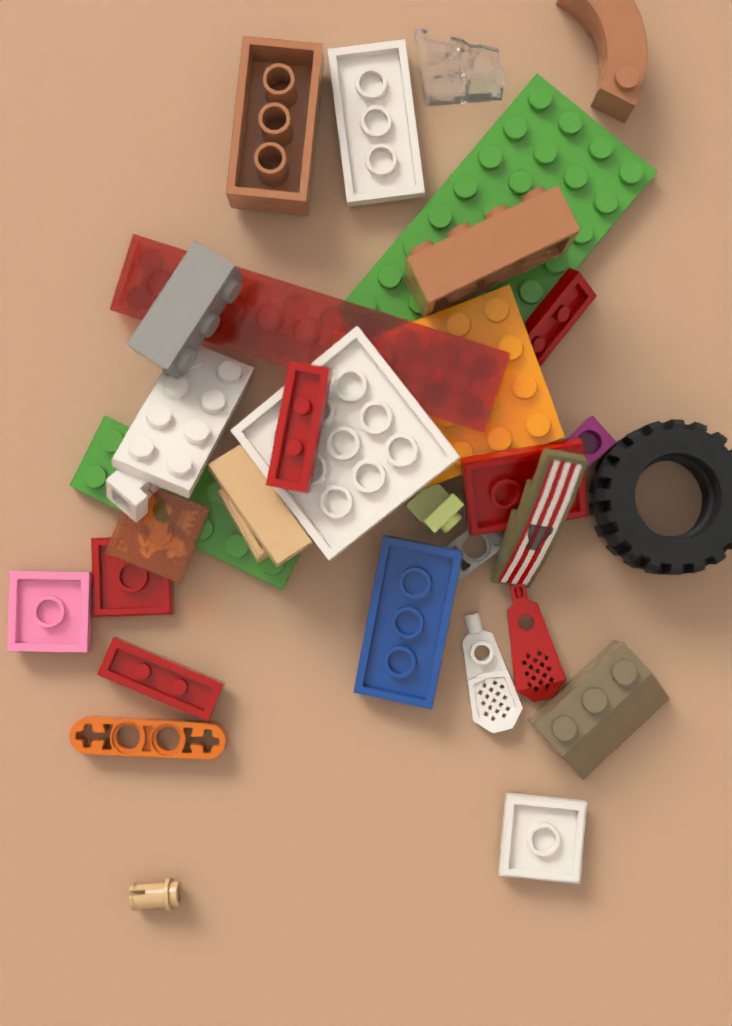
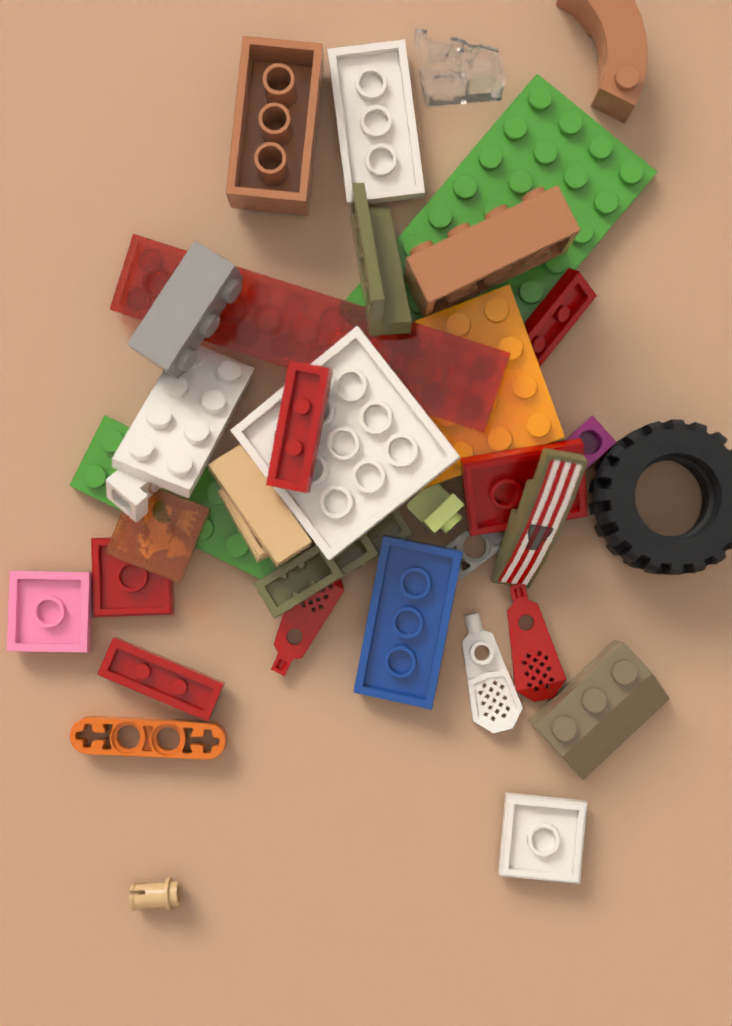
none -> olive slope [254,509,414,619]
none -> red piece [270,580,345,676]
none -> olive fence [350,183,412,336]

